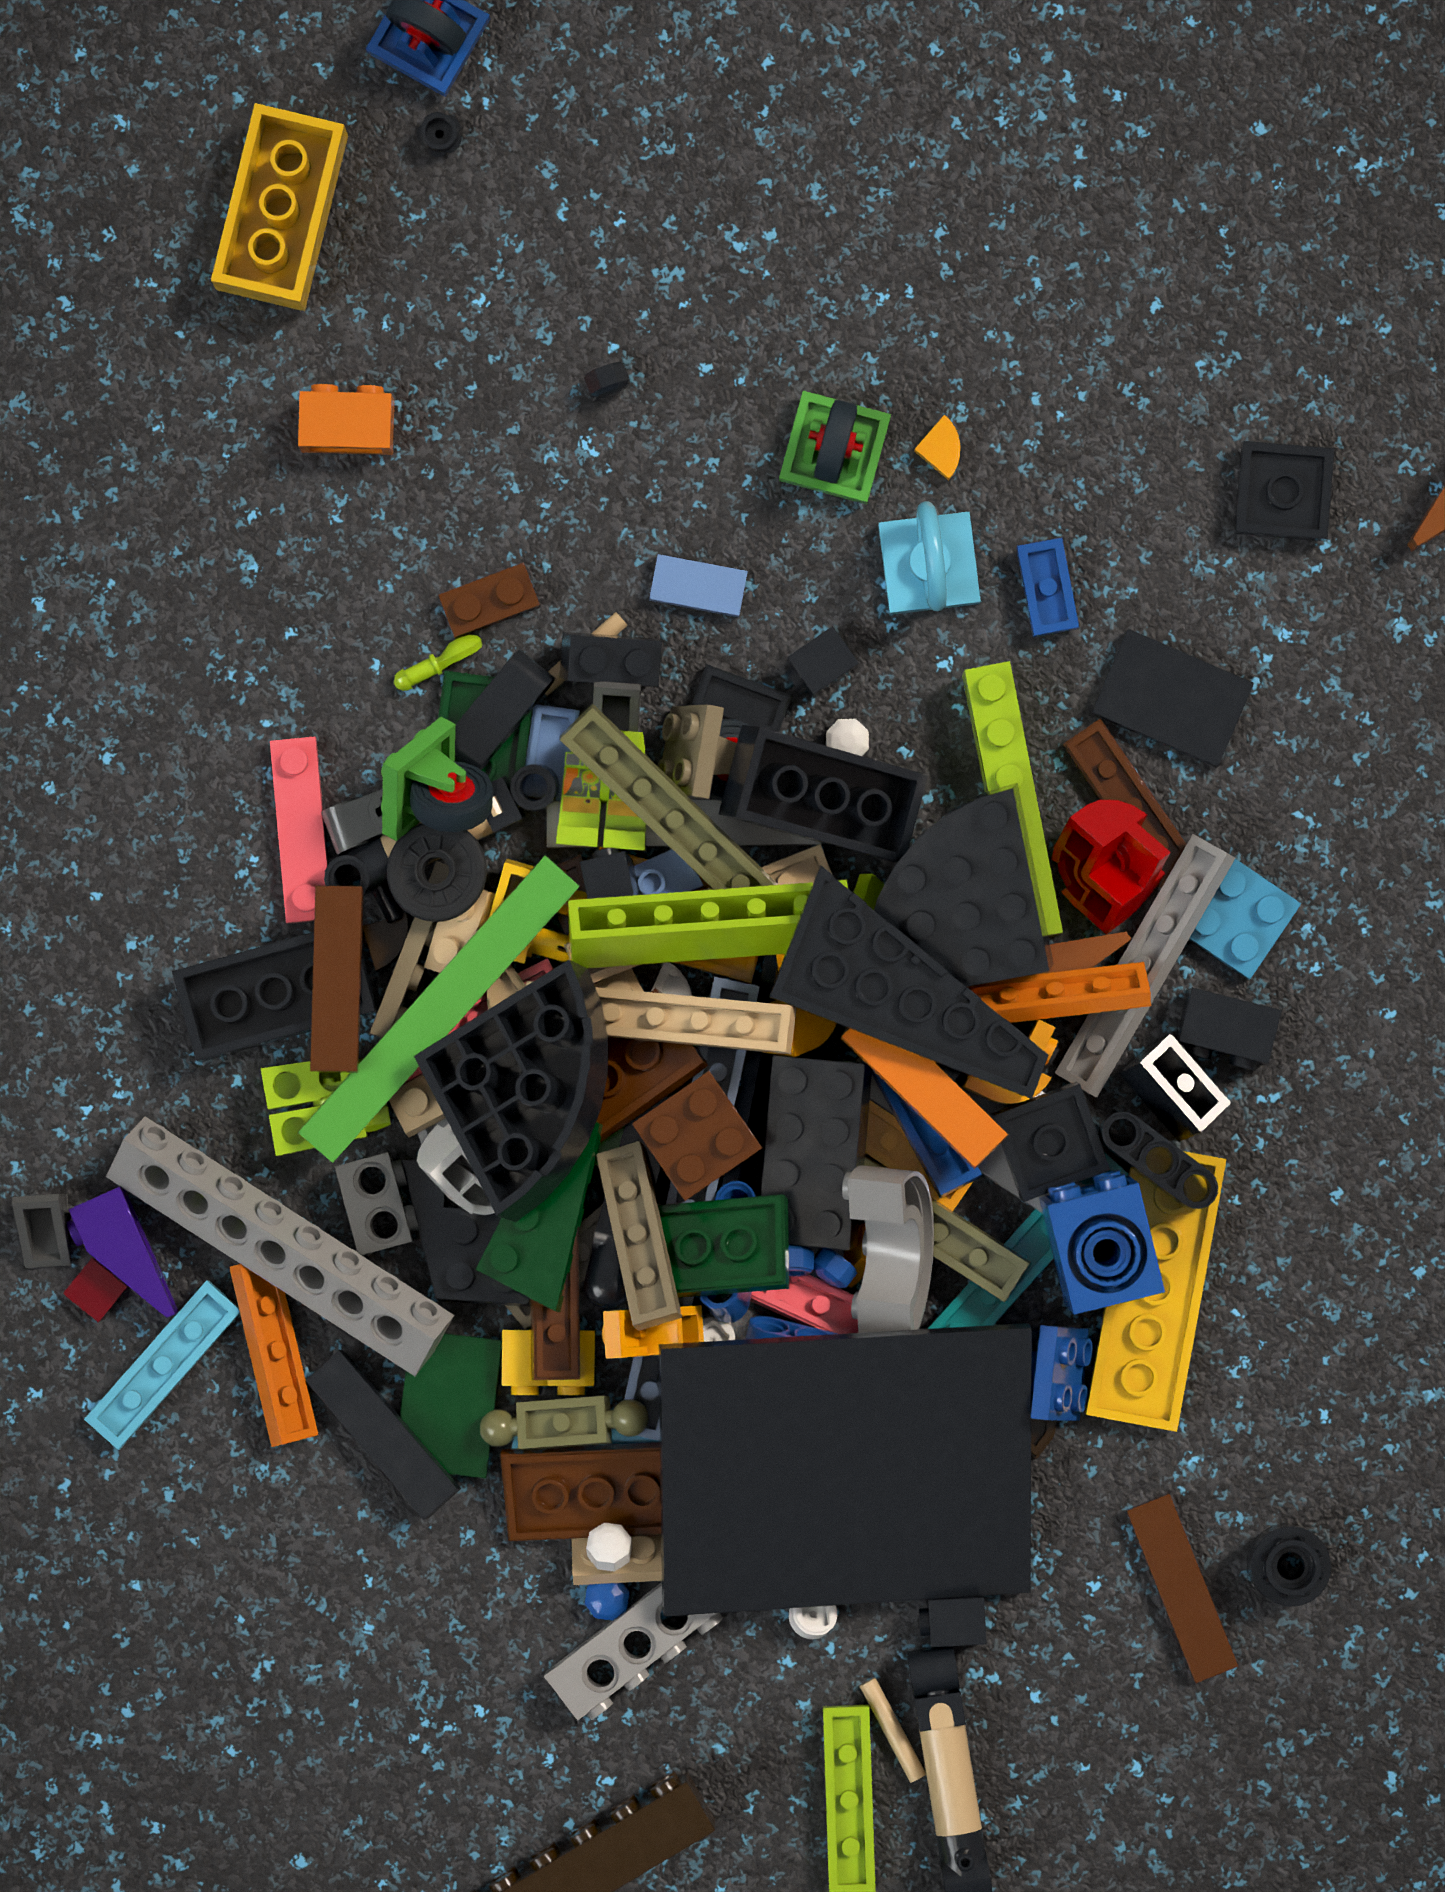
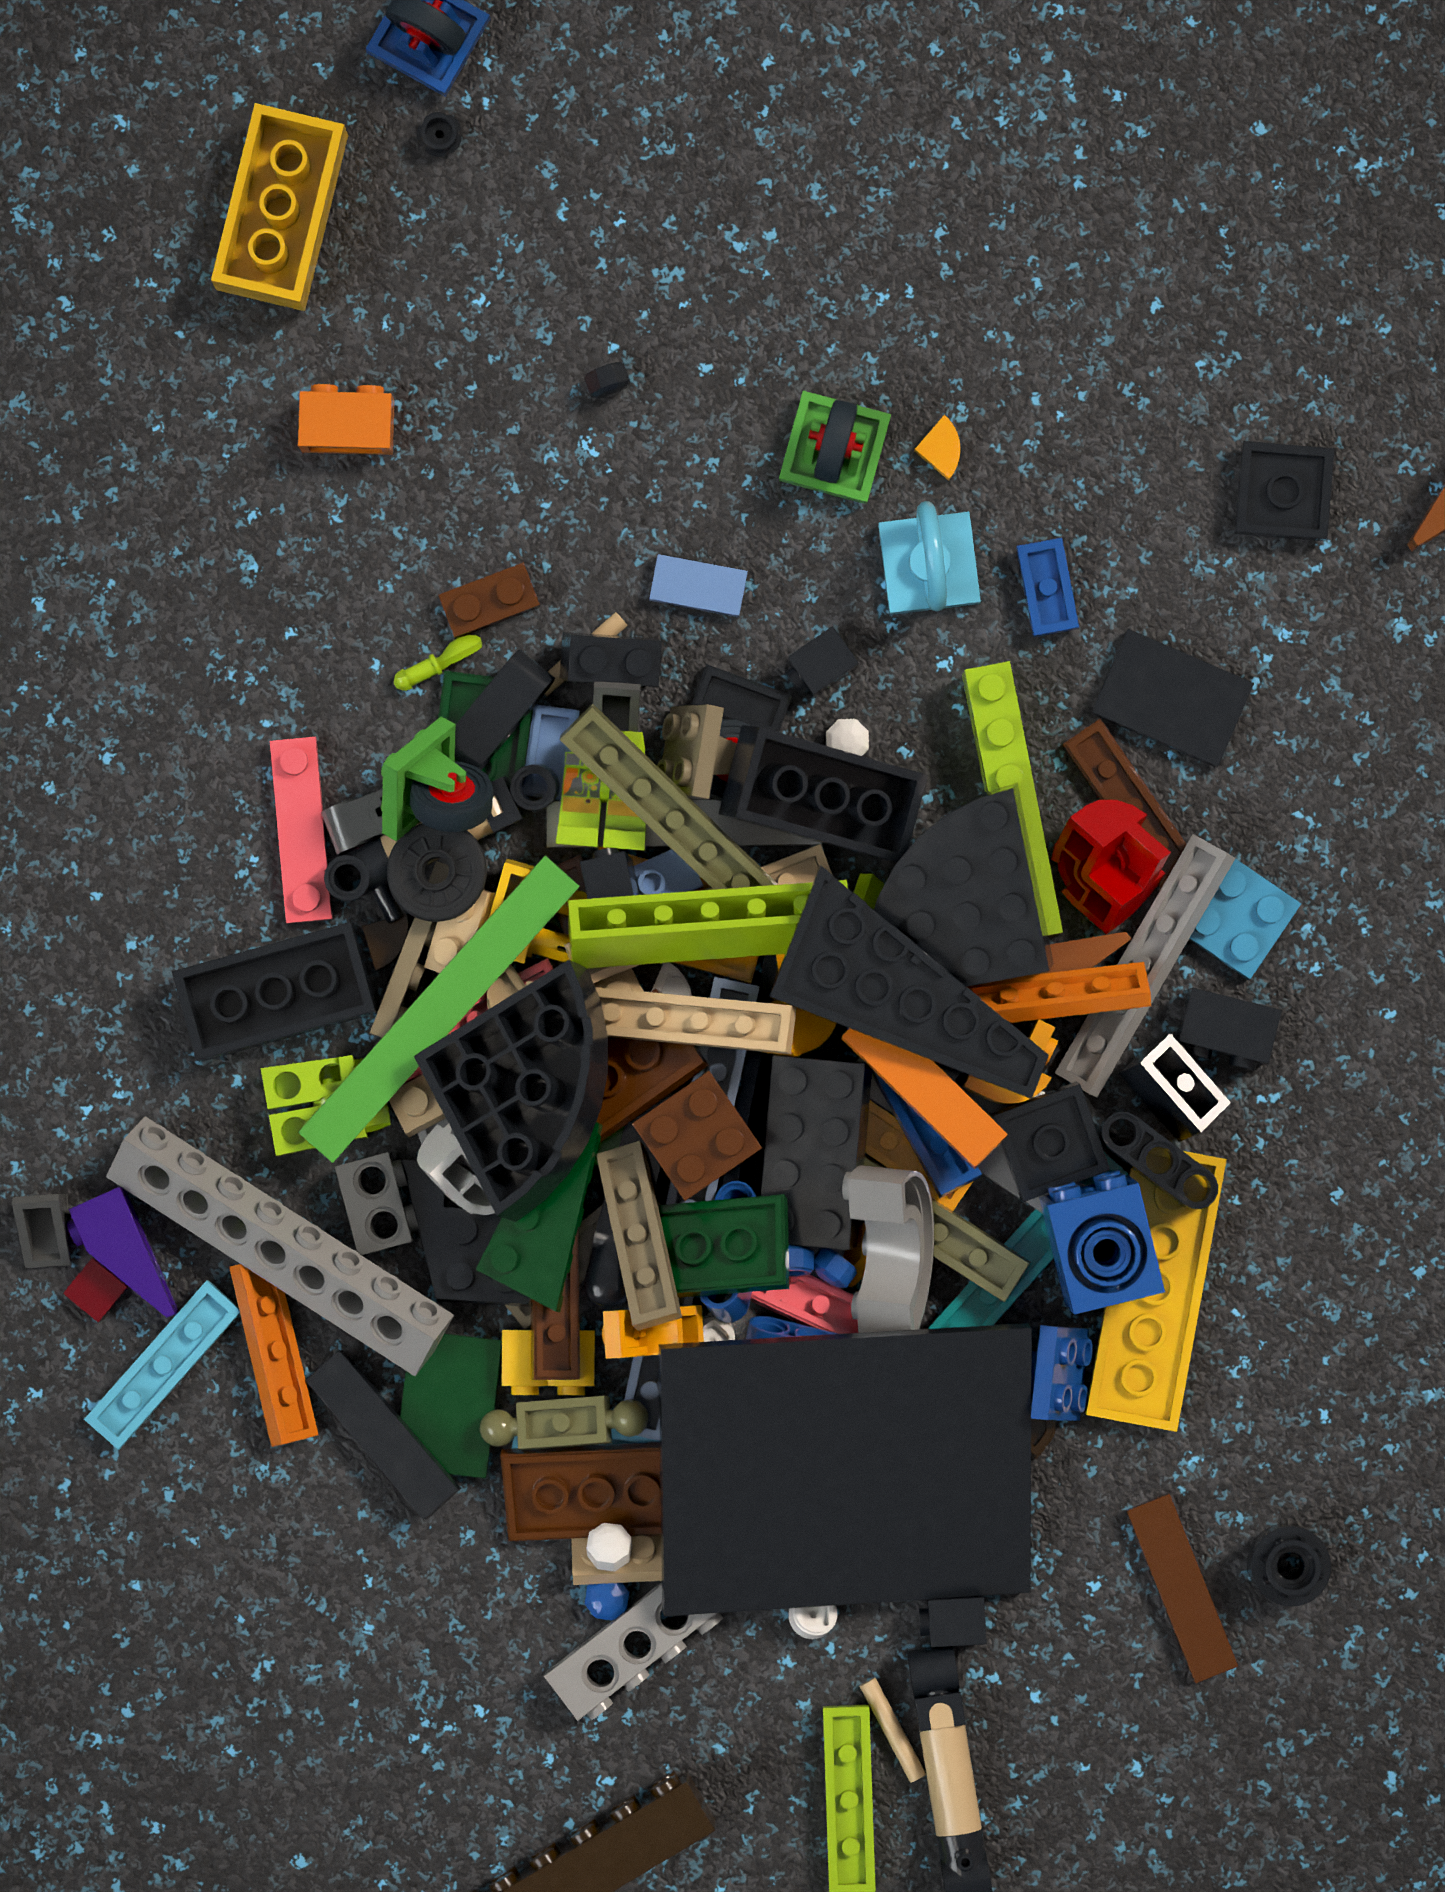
reddish brown tile [310,886,363,1073] -> none

